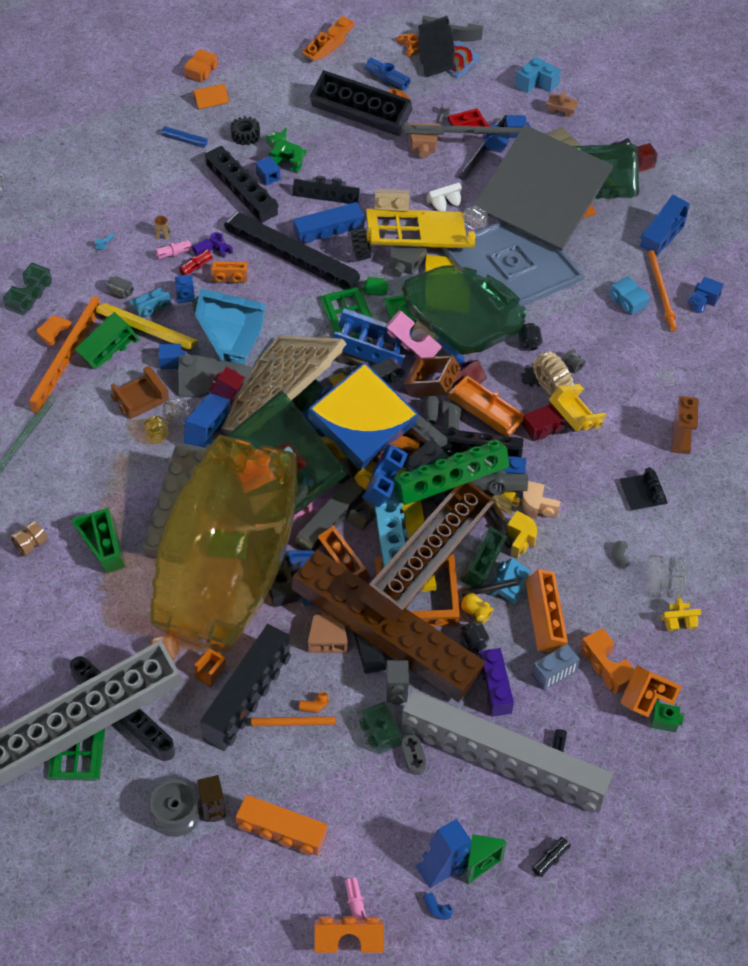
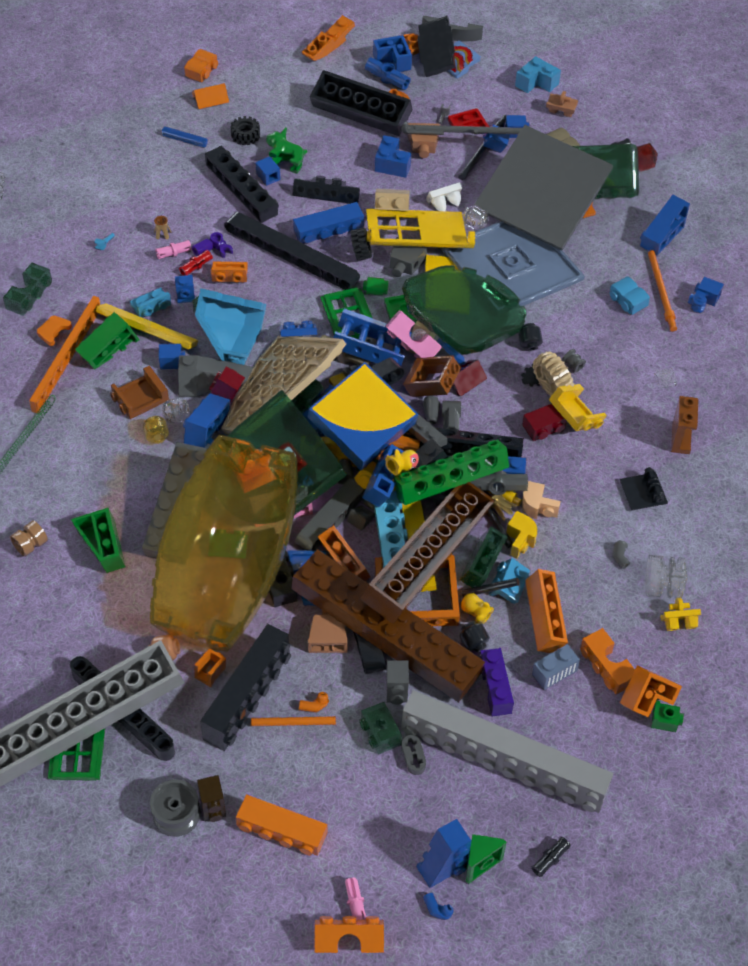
dark grey brick [106,276,134,298] -> none
orange container [447,375,524,436] -> none
black piece [552,729,567,752] -> none
none -> blue tile [280,321,317,337]
none -> blue brick [373,35,412,72]
none -> blue brick [375,135,411,178]
none -> yellow animal [385,449,419,475]

